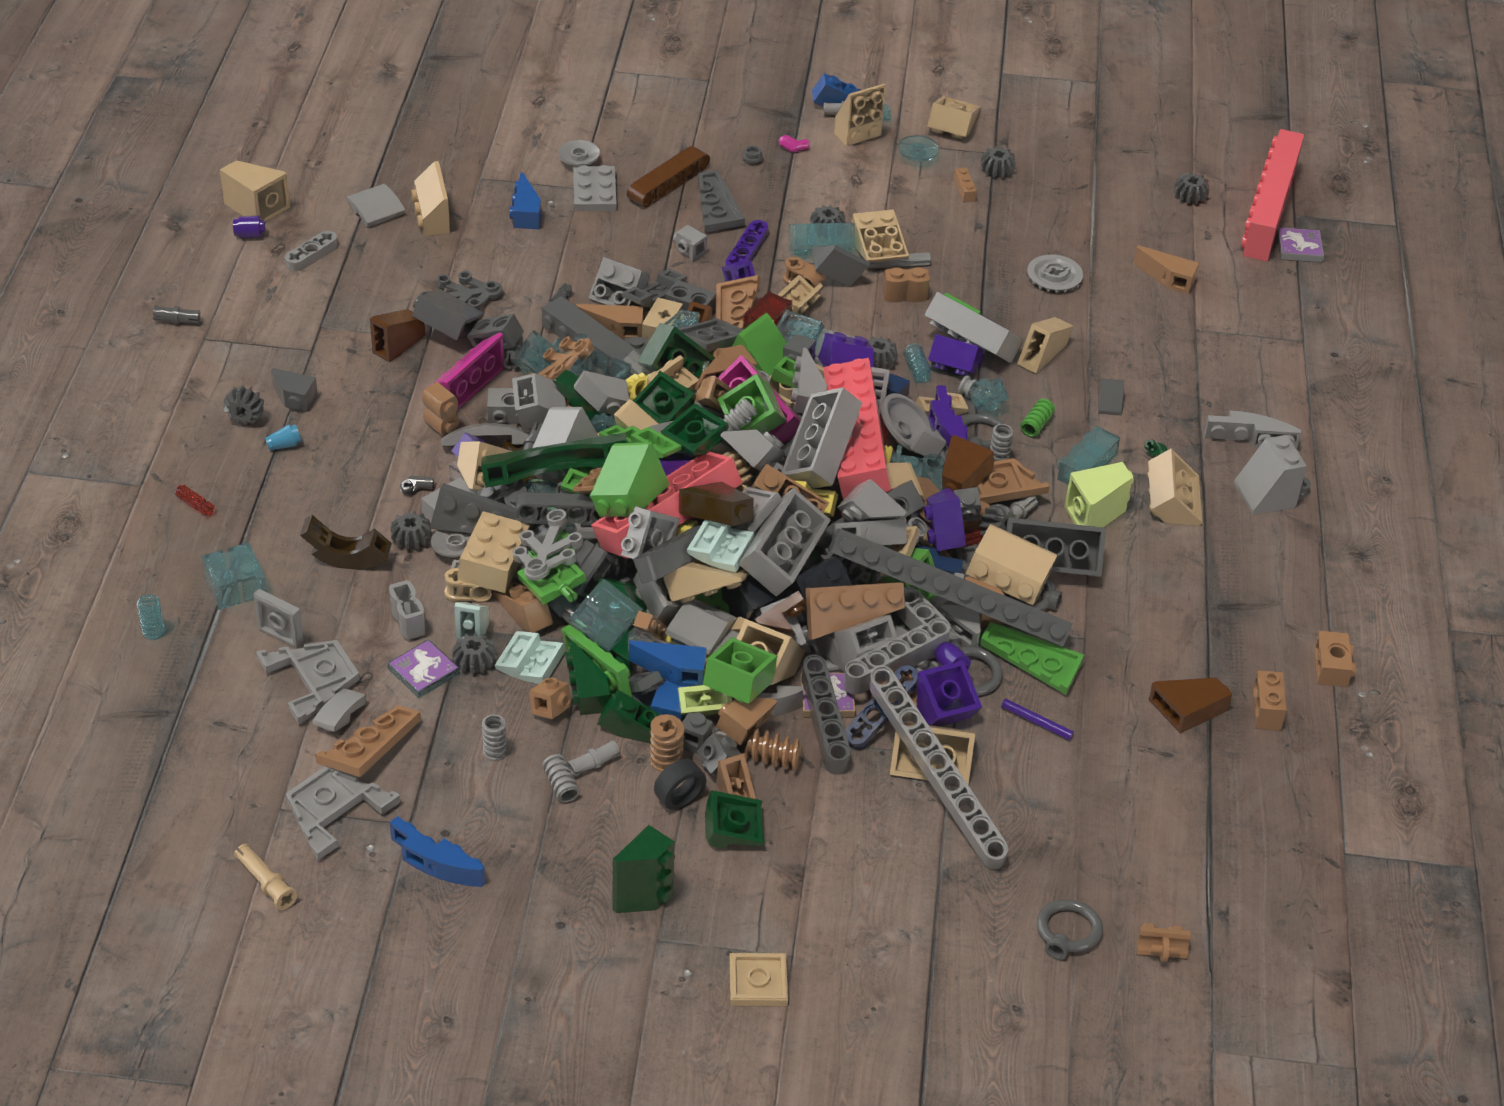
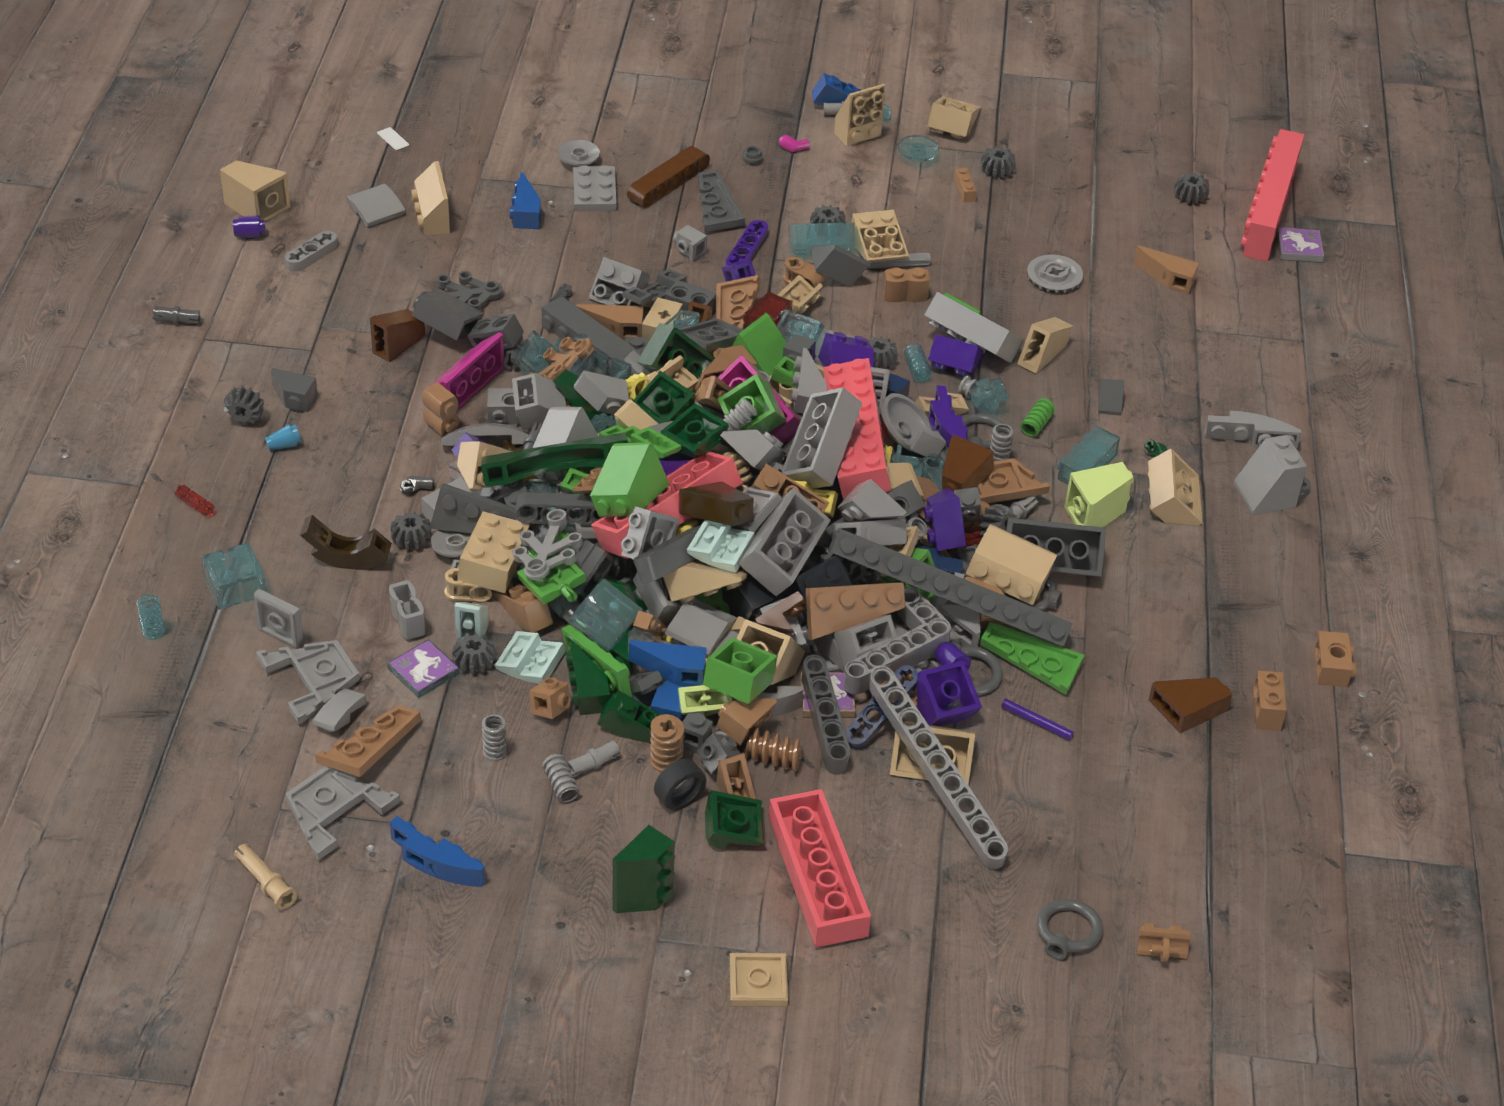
none -> white sticker [377,127,409,150]
none -> coral brick [768,789,871,948]

